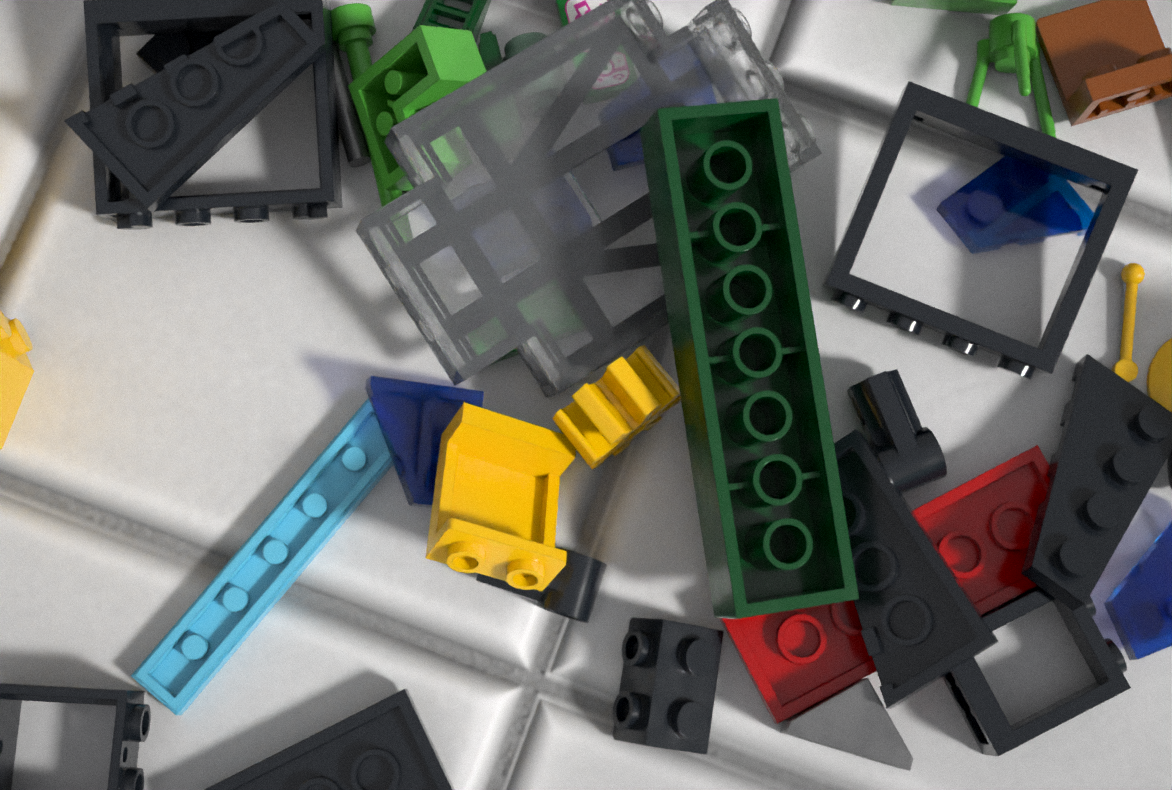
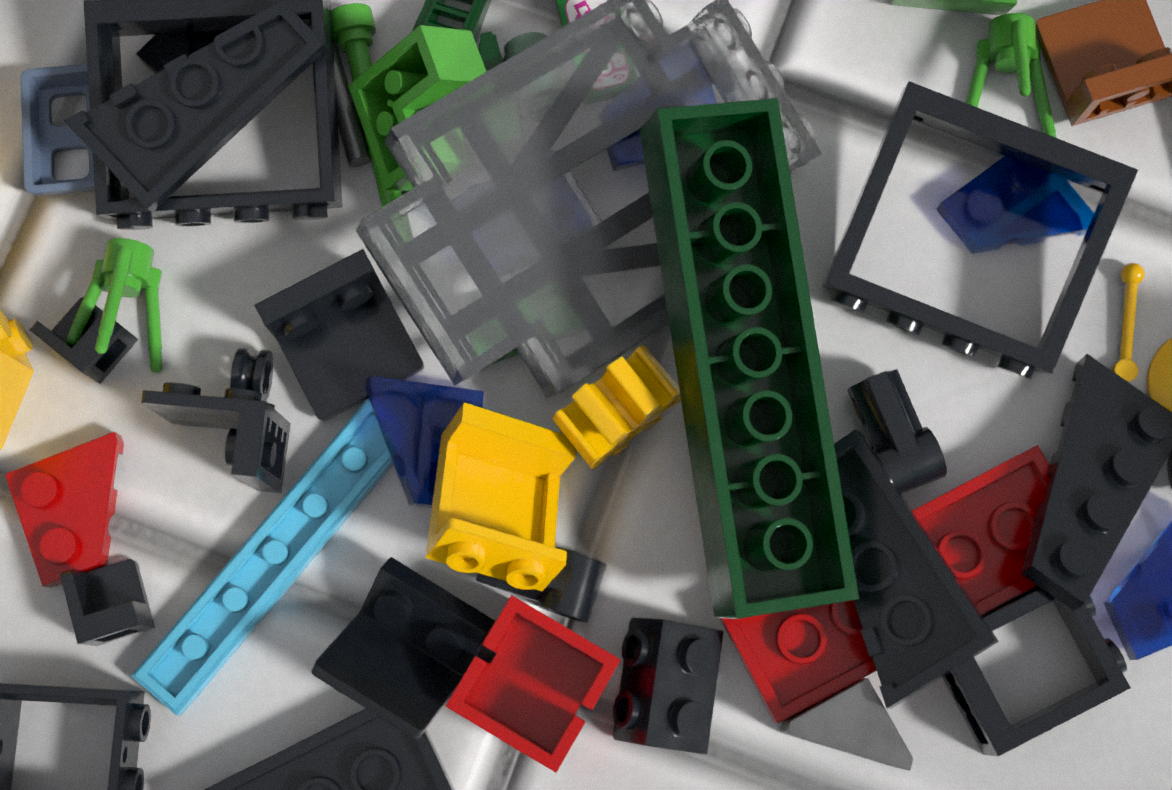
none -> red wing [5,432,124,588]
none -> sand blue piece [20,64,95,196]
none -> black panel [29,297,139,384]
none -> black panel [60,559,155,646]
none -> bright green plant [66,238,162,373]
none -> black bracket [141,382,291,493]
none -> black bush [230,347,273,401]
none -> black bracket [254,249,424,421]
none -> black bracket [311,557,495,739]
none -> red piece [445,595,621,773]

